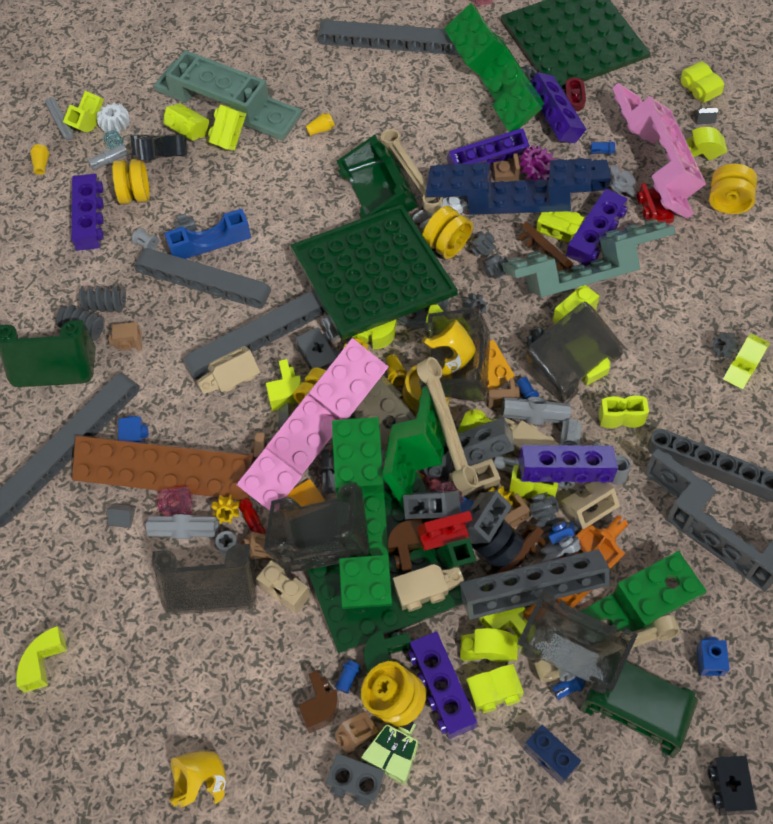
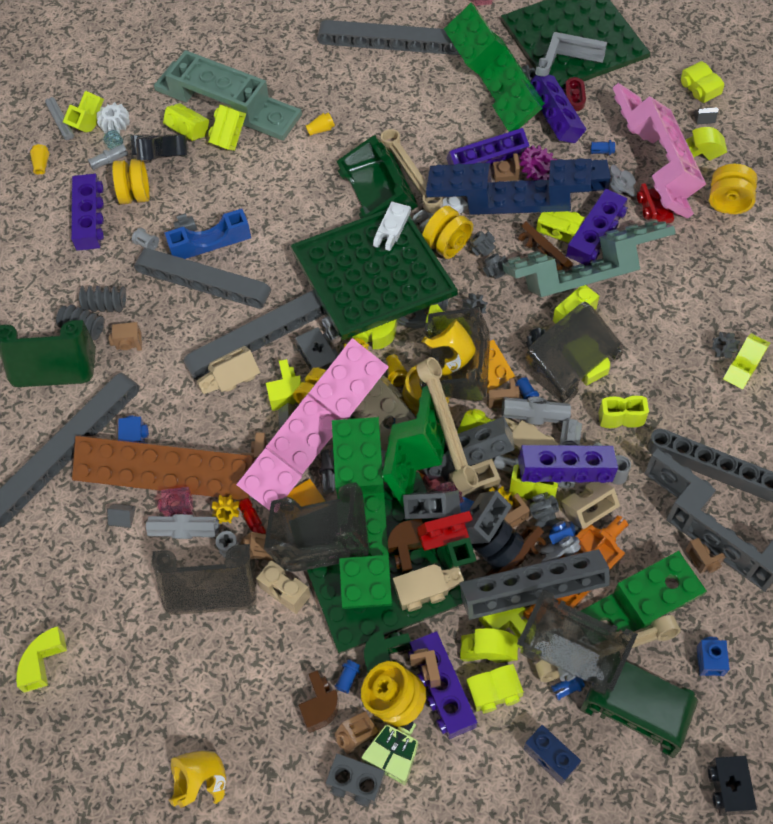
none -> white hinge [373,202,411,251]
none -> medium nougat bracket [409,649,441,688]
none -> light grey hinge [535,32,607,76]
none -> medium nougat bracket [685,538,725,574]

